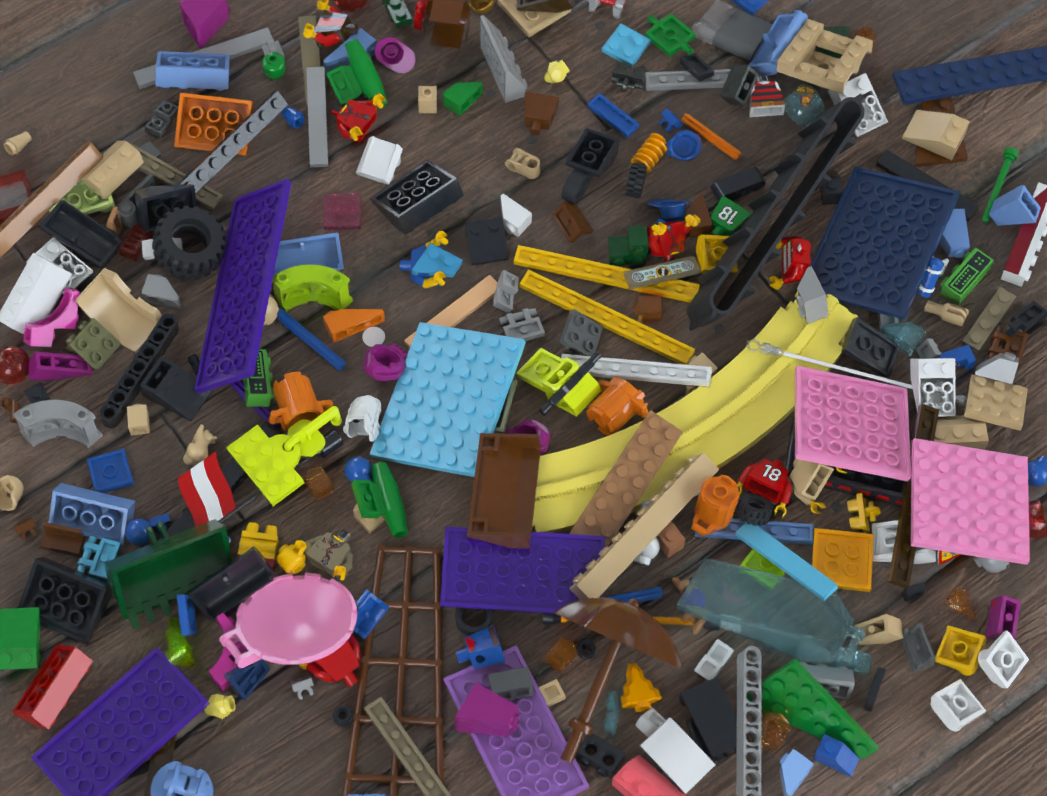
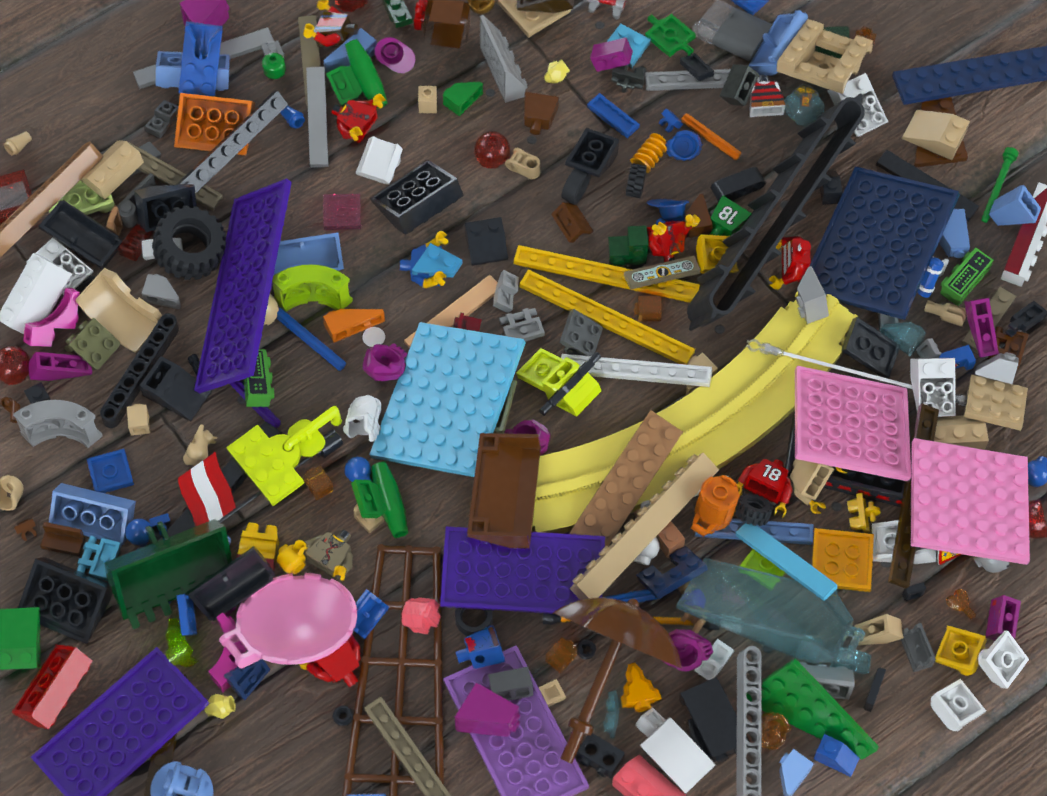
orange container [268,372,333,431] -> none
light grey tile [290,675,313,699] -> none
white slope [501,194,532,237] -> none
orange container [586,376,649,436] -> none
none -> blue plate [178,21,223,97]
none -> coral hair [402,597,441,634]
none -> dark red bracket [453,312,482,332]
none -> clear red cylinder [474,131,510,168]
none -> magenta brick [590,37,633,72]
none -> dark blue plate [636,546,708,599]
none -> magenta helmet [661,629,714,672]
none -> magenta slope [964,298,999,357]

